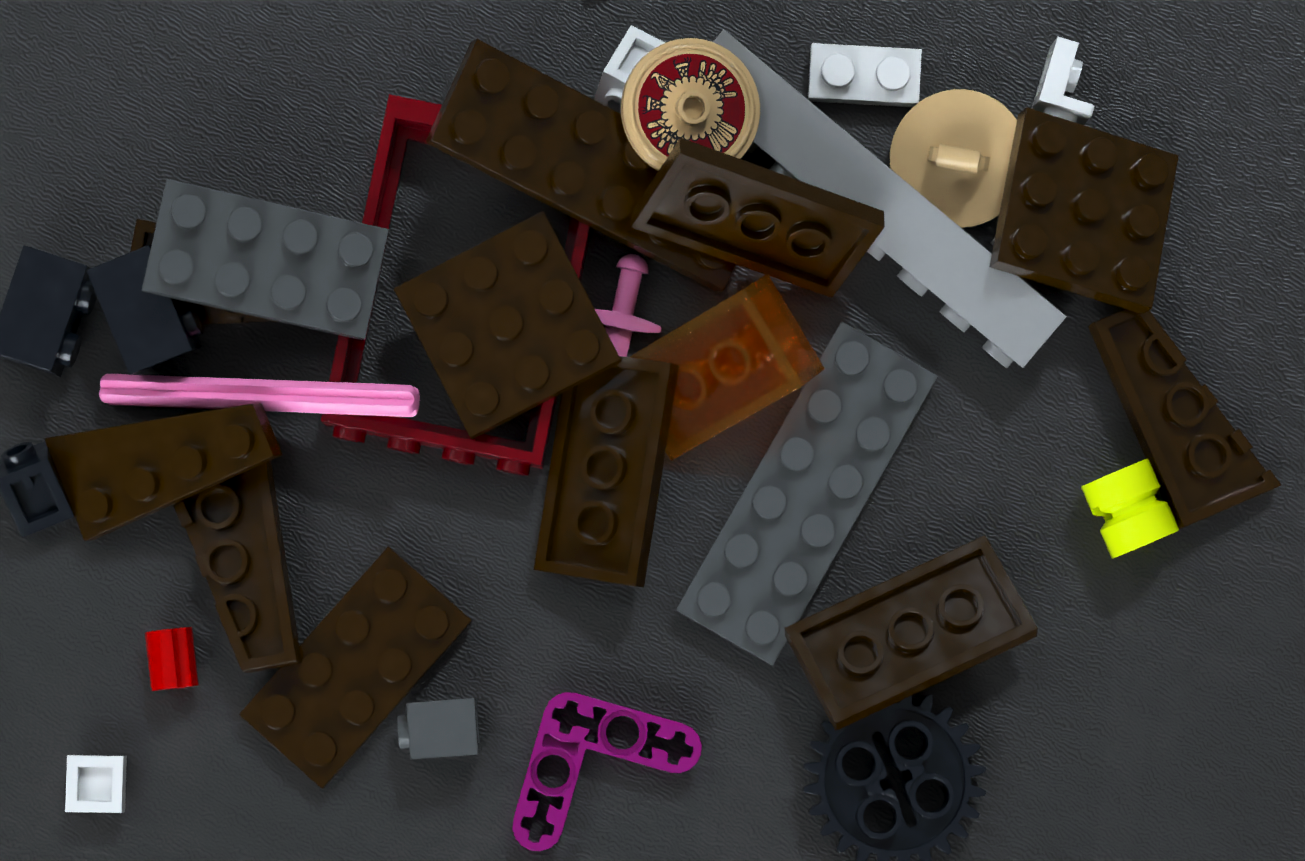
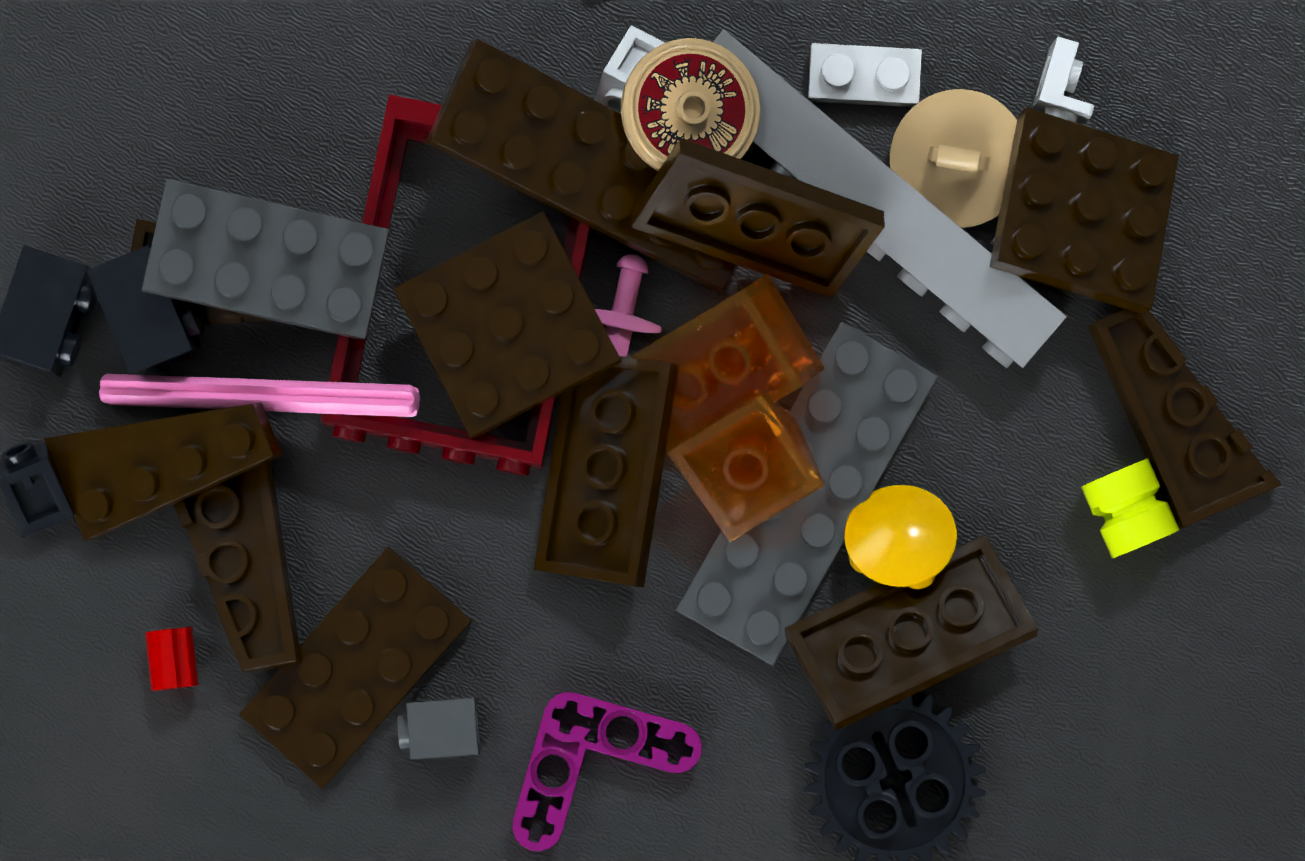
white plate [65,755,127,813] -> none
none -> clear orange slope [667,392,824,542]
none -> yellow dish [845,485,957,589]

